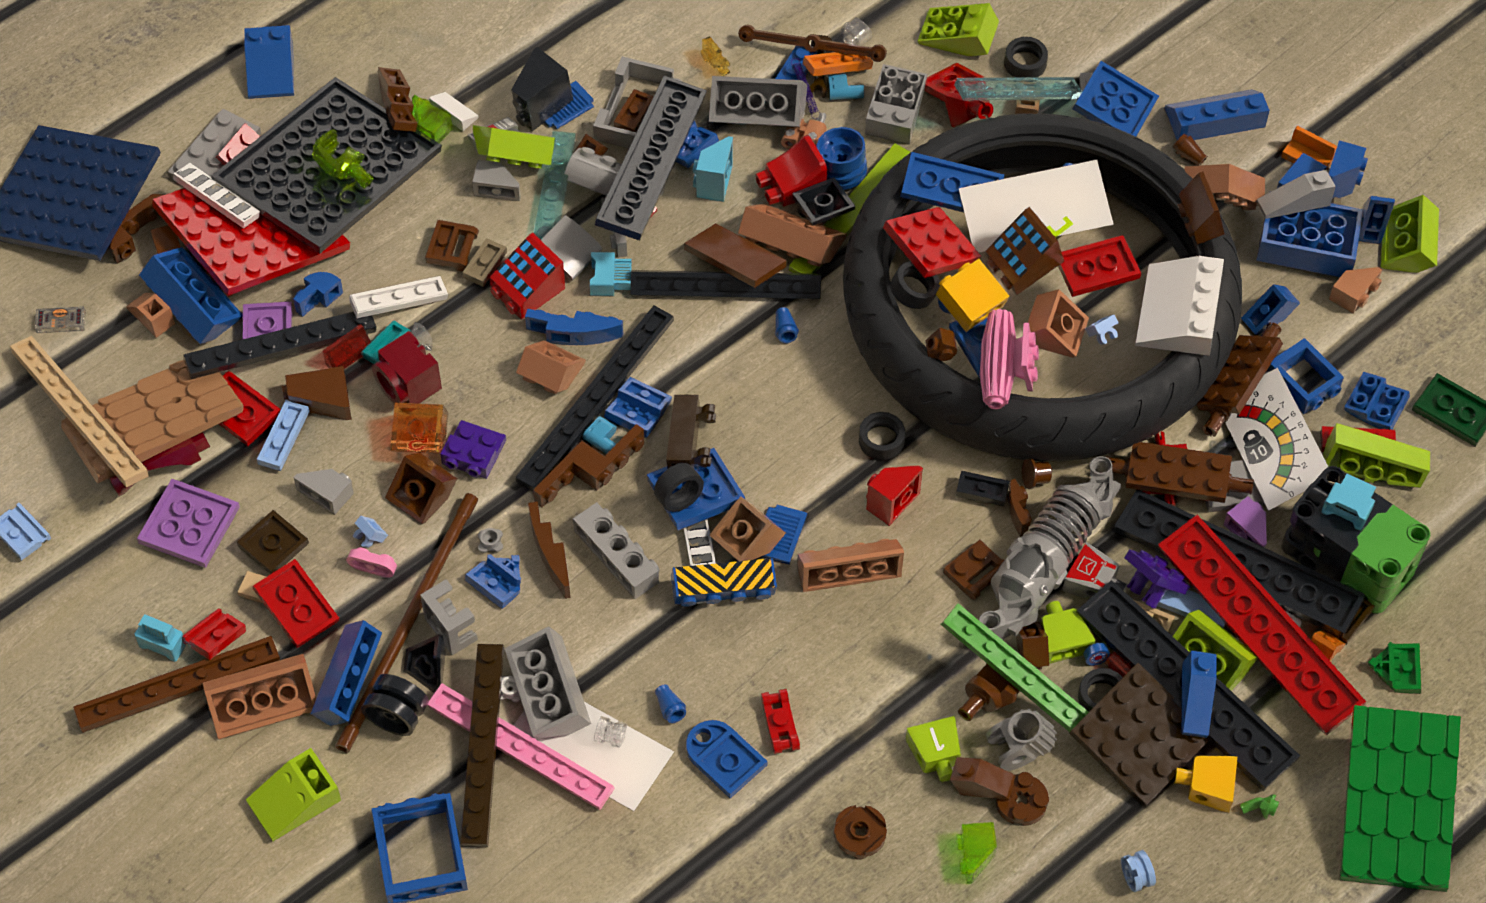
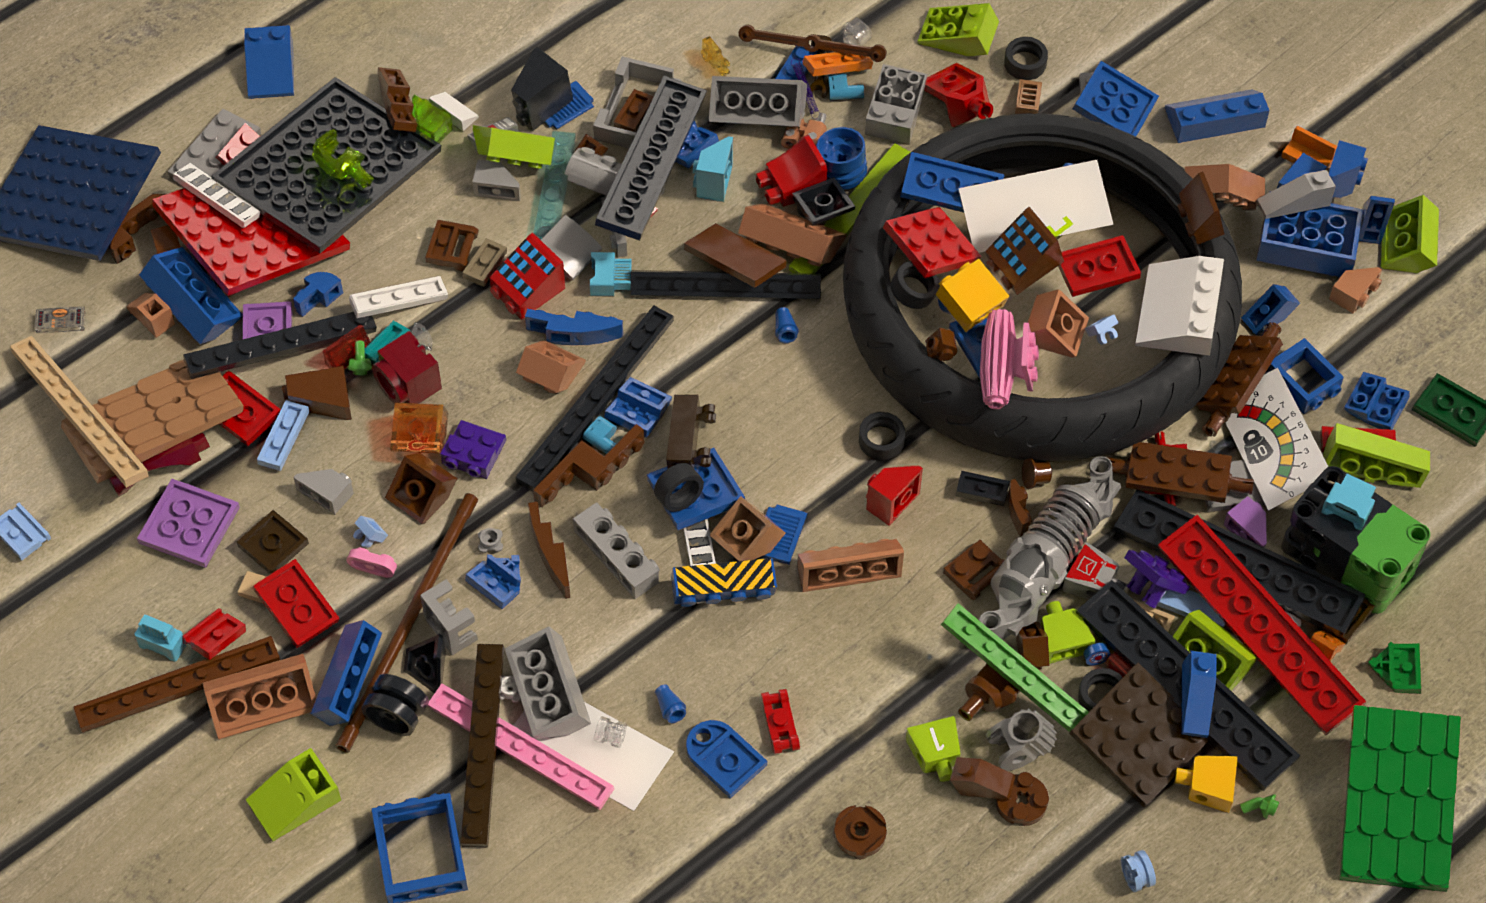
clear light blue plate [954,77,1082,101] -> none
clear neon green slope [956,822,997,884] -> none
reddish brown cone [1173,134,1208,166] -> none
none -> bright green plate [348,340,372,375]

